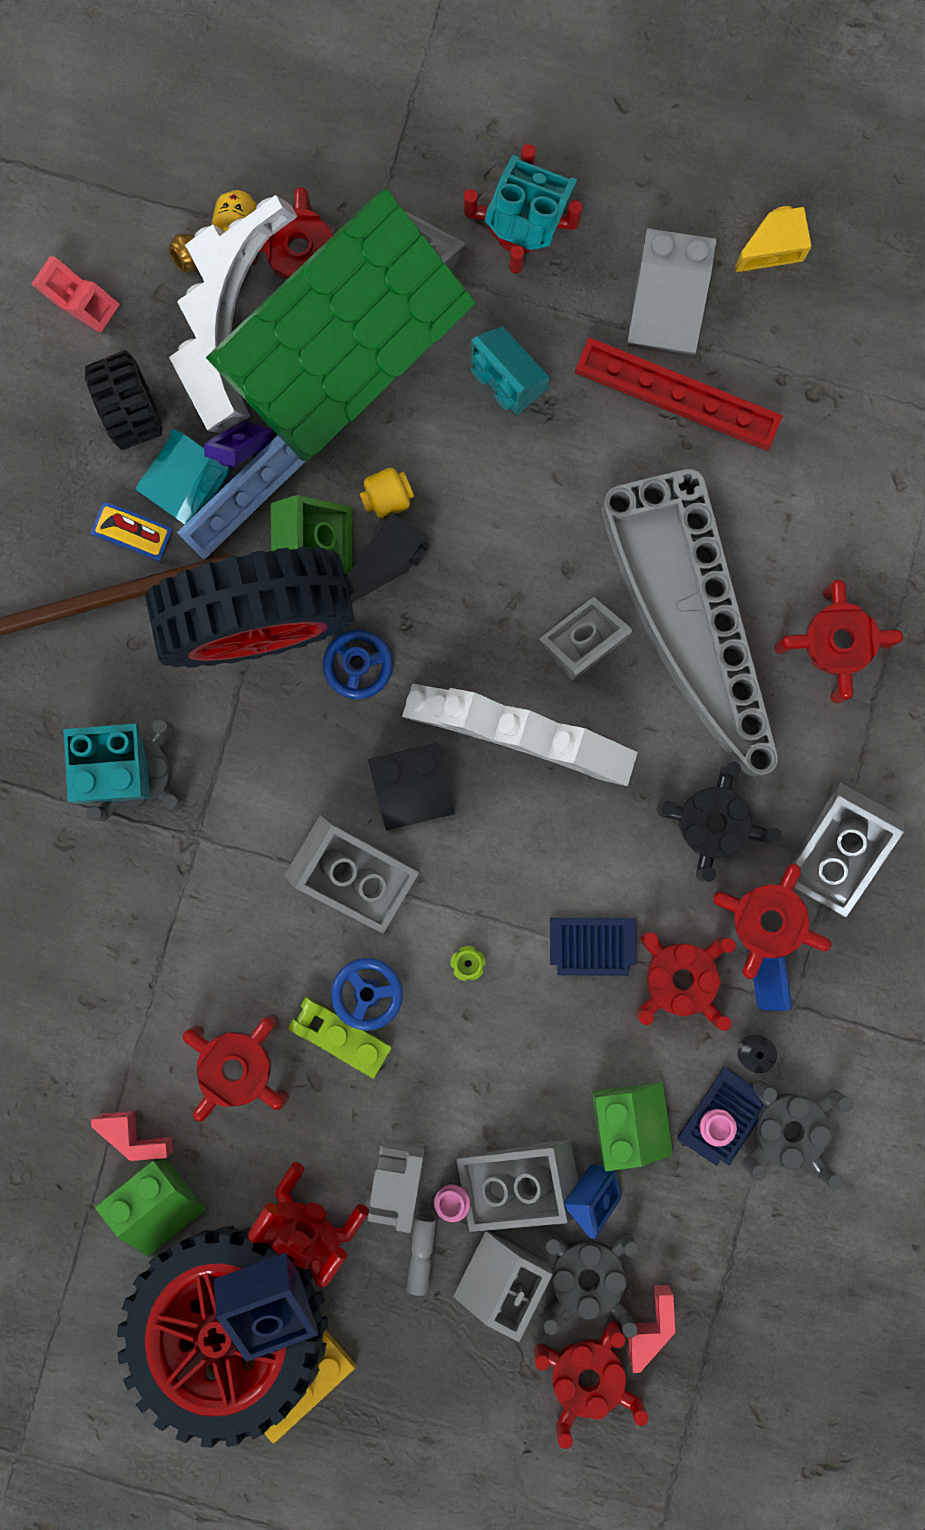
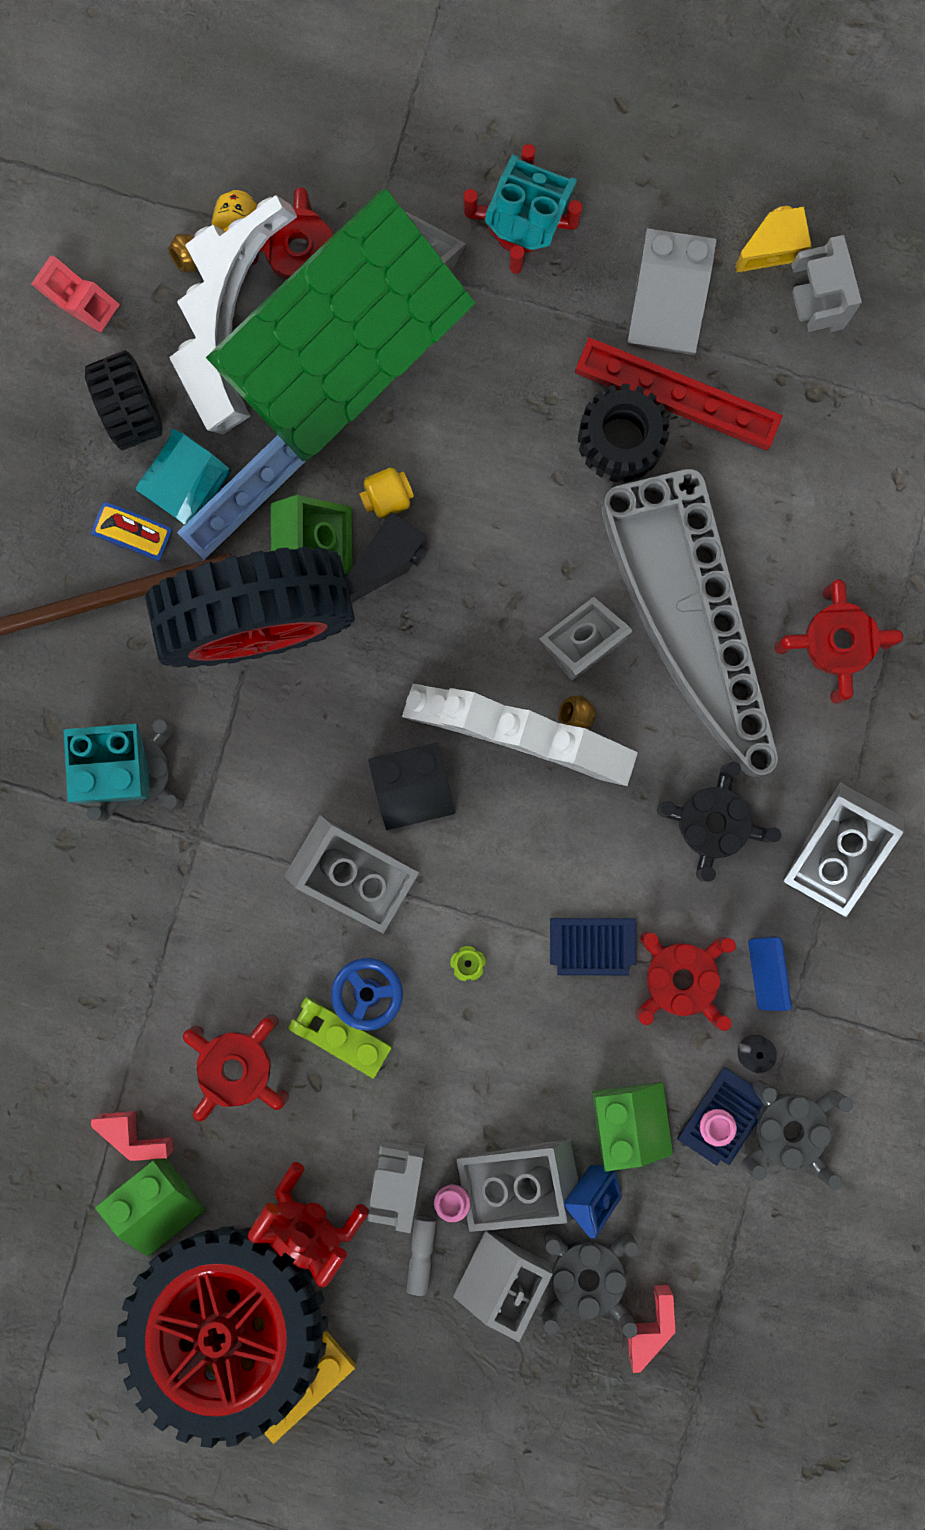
dark purple plate [204,421,273,467] -> none
dark blue slope [214,1252,318,1362] -> none
blue piece [323,630,393,699] -> none
teal slope [471,326,550,415] -> none
red plate [533,1321,648,1449] -> none
red plate [713,864,831,979] -> none
none -> pearl gold piece [558,696,596,730]
none -> black tyre [578,384,670,482]
none -> light grey panel [791,235,862,332]

